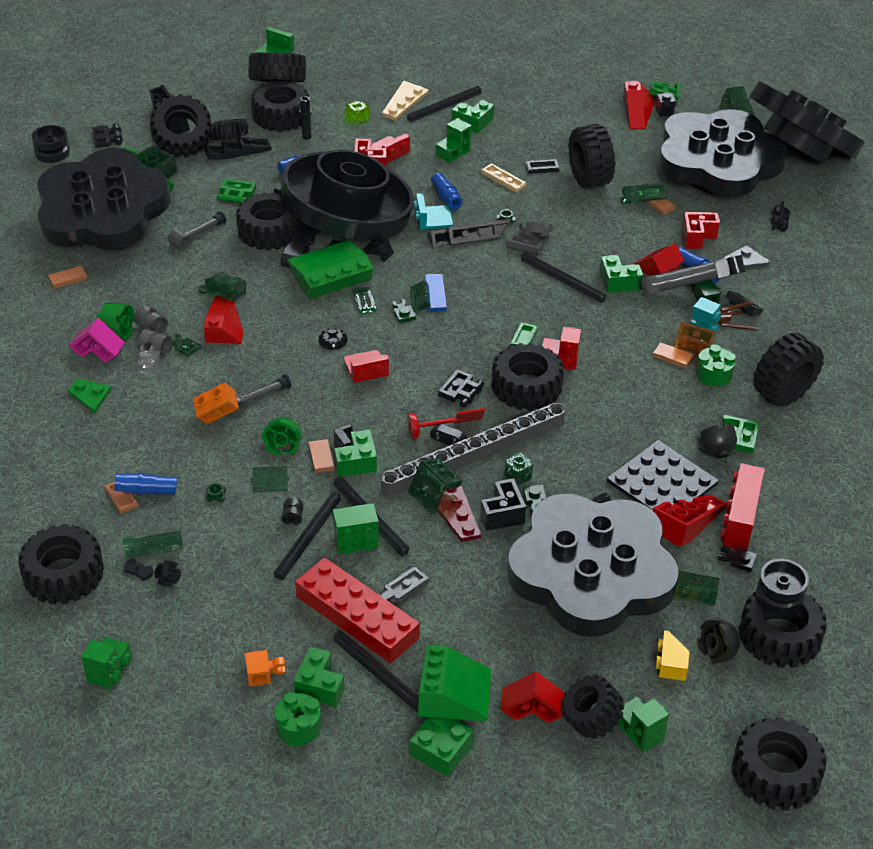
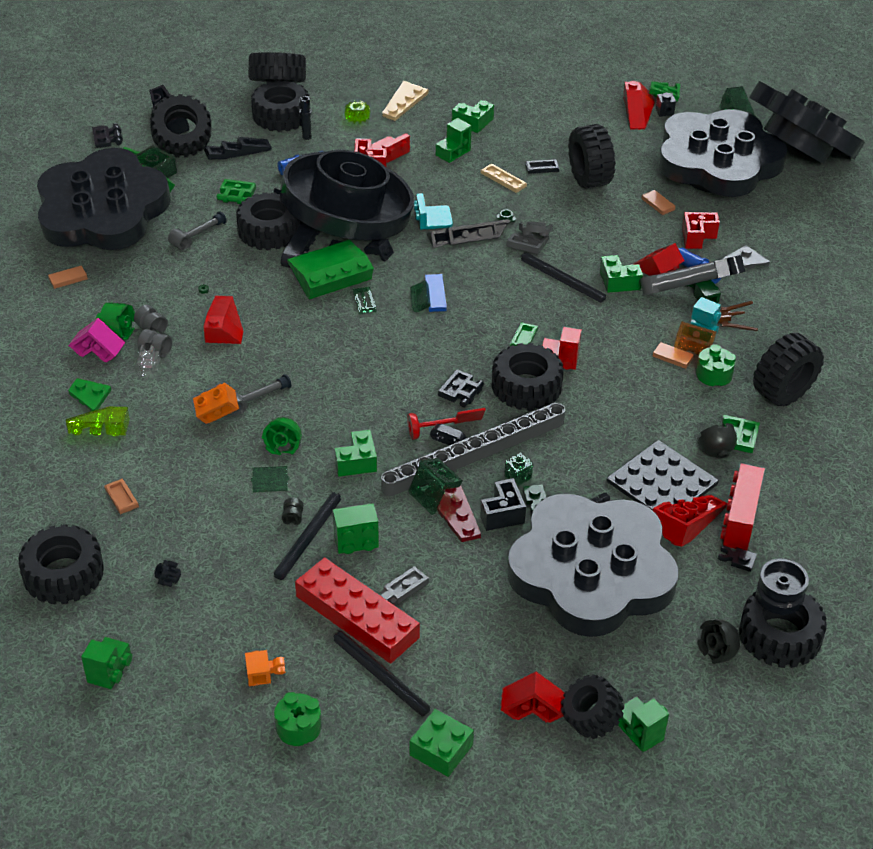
black wheel [31,125,70,163] -> none
blue piece [114,472,177,496] -> none
clear green plate [122,531,183,558] -> none
black piece [124,558,154,581] -> none
clear green plate [172,334,201,358] -> none
clear green brick [205,272,247,301] -> none
dark green plate [205,483,226,502] -> none
black gear [209,118,249,140] -> none
green bracket [254,27,294,53] -> none
green brick [293,646,345,707] -> none
nougat tile [308,439,334,473] -> none
black gear [319,328,347,350] -> none
black axle [333,477,410,556] -> none
black bracket [334,424,353,448] -> none
red bracket [344,350,389,383] -> none
plate [392,298,416,324] -> none
black axle [407,86,482,122] -> none
green slope [418,644,492,722] -> none
blue piece [431,173,463,210] -> none
clear green plate [621,182,667,204] -> none
yellow slope [655,630,689,681] -> none
clear green bracket [674,570,720,606] -> none
black plate [726,291,764,316] -> none
black tyre [732,717,827,811] -> none
black hinge [771,201,790,232] -> none
none -> clear neon green slope [66,406,130,436]

